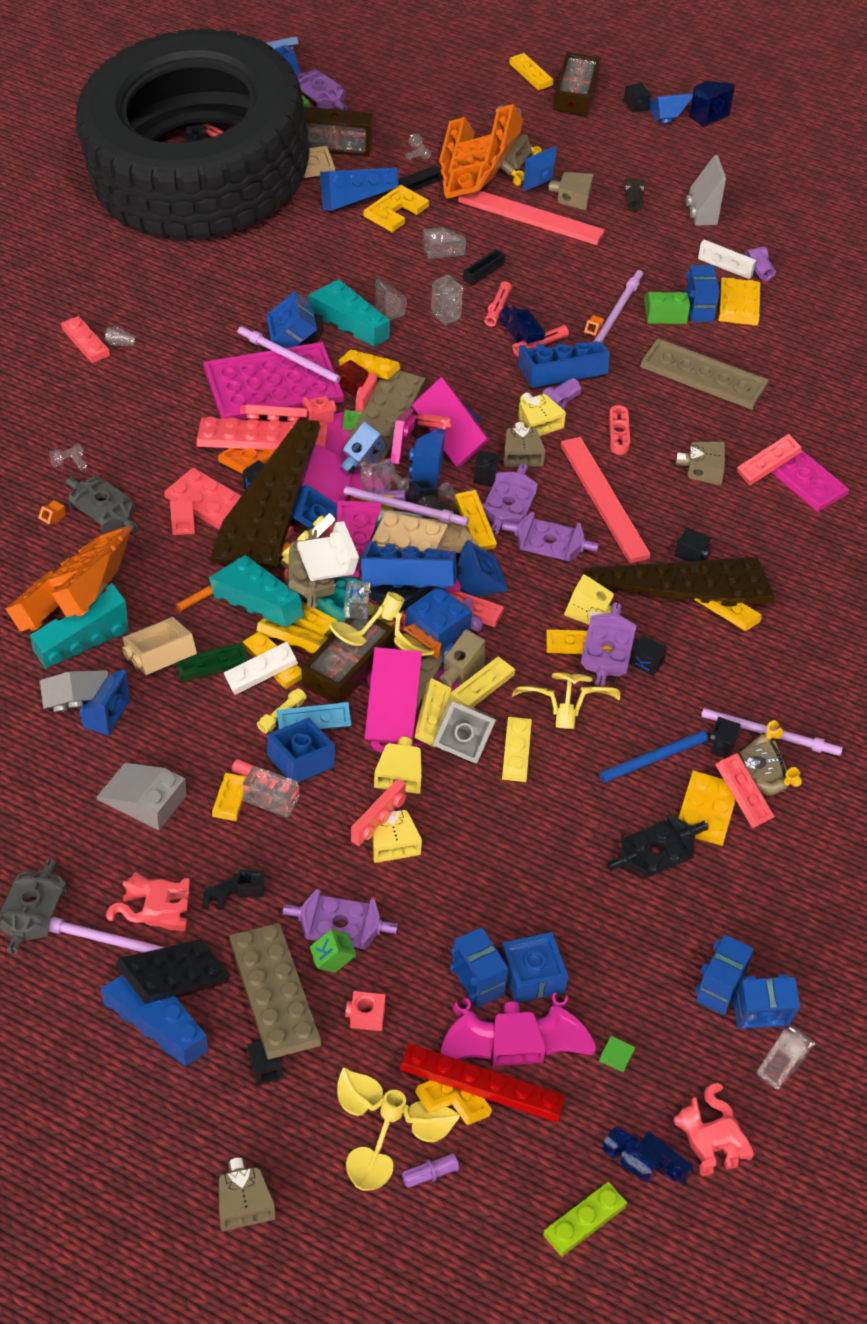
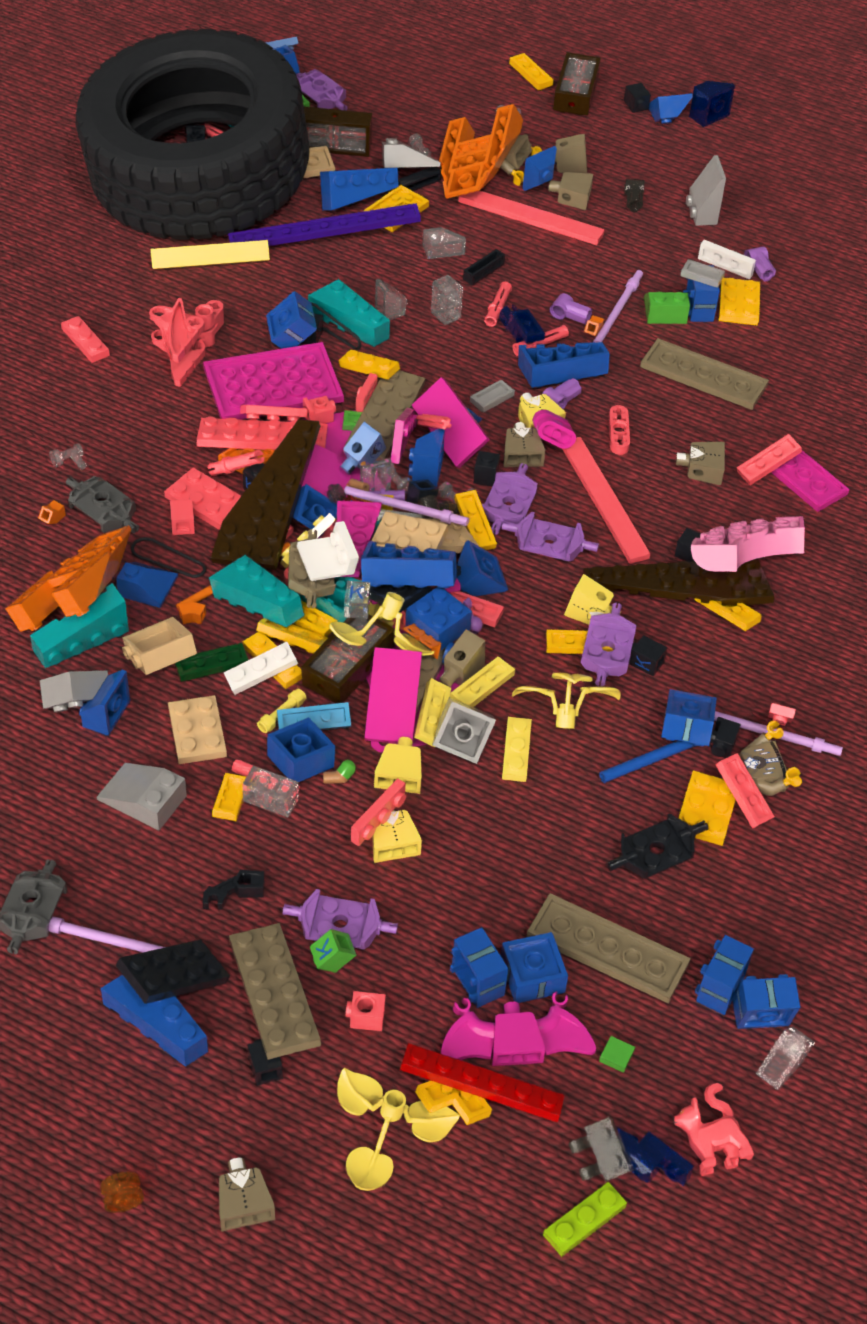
clear cone [104,325,136,347] -> none
coral animal [106,872,190,931] -> none
lavender bar [238,326,341,383] -> none
clear red brick [336,359,368,396] -> none
medium lavender axle [402,1153,459,1188] -> none
none -> clear orange wheel [100,1172,144,1213]
none -> blue slope [116,562,178,608]
none -> black piece [131,537,206,578]
none -> coral piece [149,298,224,387]
none -> light yellow tile [151,240,270,270]
none -> tan plate [168,695,227,764]
none -> orange piece [178,602,206,624]
none -> coral pin [208,450,264,476]
none -> dark purple plate [228,203,421,246]
none -> black piece [311,302,361,350]
none -> arm [323,760,356,784]
none -> clear smoke plate [327,483,346,504]
none -> medium nougat arm [346,478,369,491]
none -> slope [382,138,440,168]
none -> light grey tile [470,380,515,413]
none -> dark tan plate [527,893,691,1004]
none -> dark pink brick [532,409,576,449]
none -> medium lavender piece [550,293,592,325]
none -> dark tan torso [555,134,587,173]
none -> clear smoke plate [568,1117,633,1182]
none -> blue container [661,689,717,746]
none -> light grey tile [680,259,725,288]
none -> bright pink brick [691,516,805,571]
none -> coral plate [768,703,796,726]

